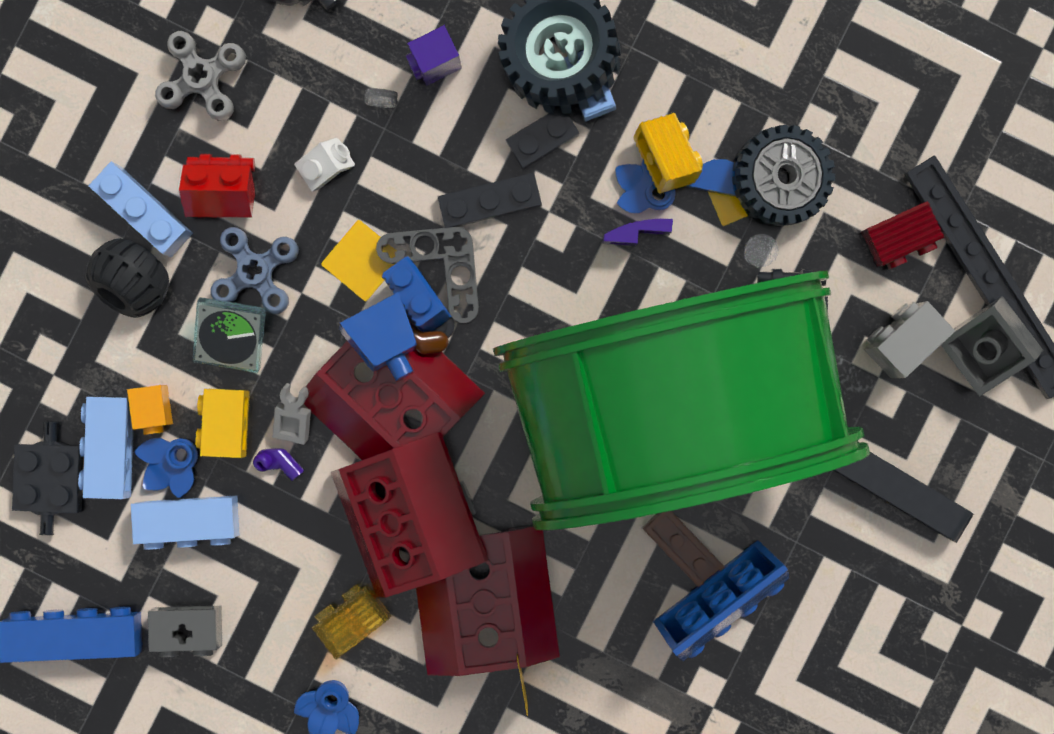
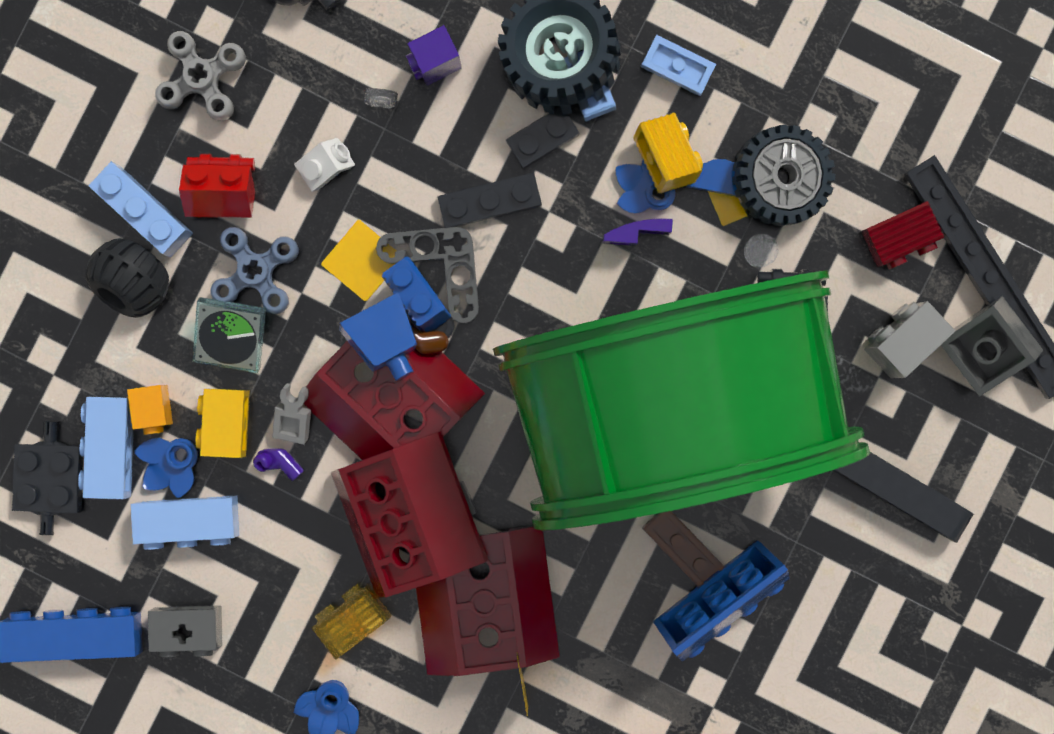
none -> light blue plate [641,35,716,96]

